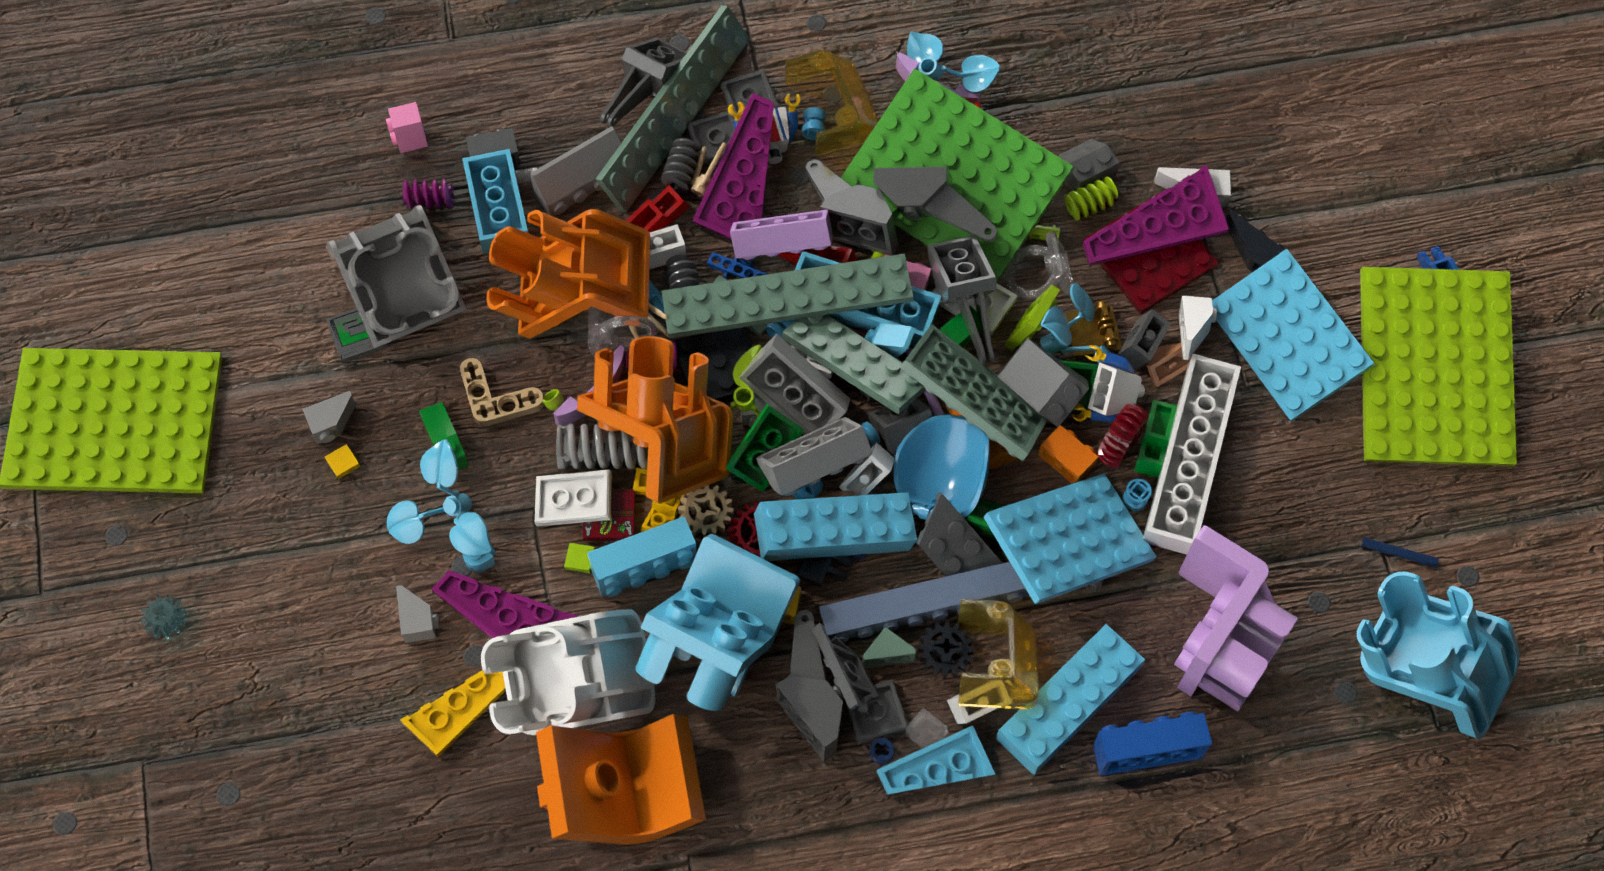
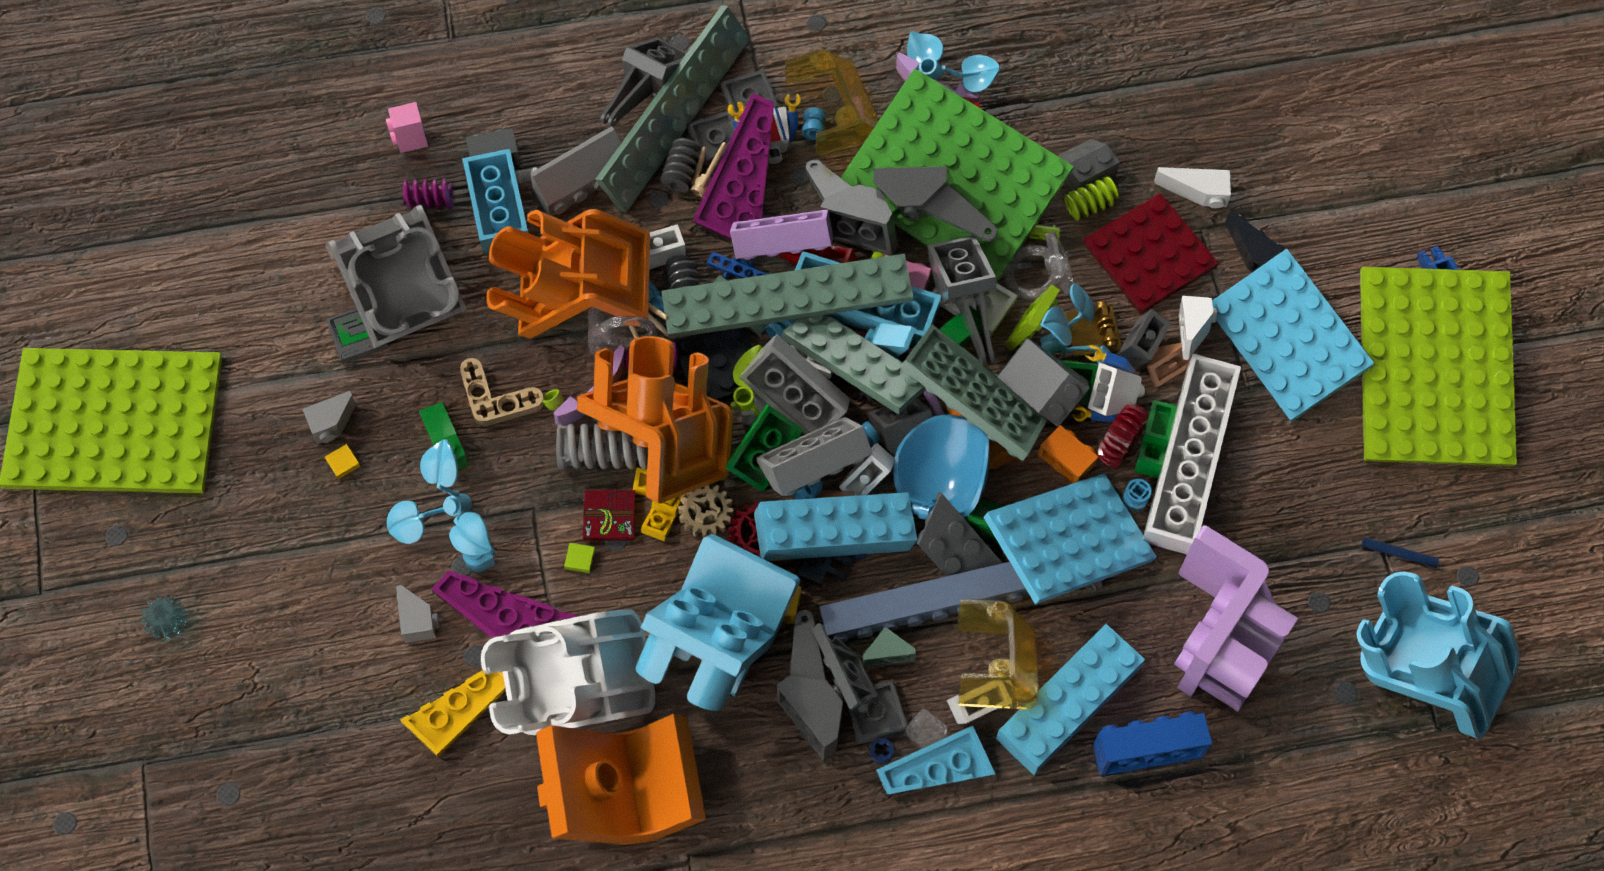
white tile [535,470,612,527] -> none
medium azure brick [587,516,697,597] -> none
red slope [626,185,689,233] -> none
black gear [917,621,975,679] -> none
magenta wing [1083,164,1229,266] -> none

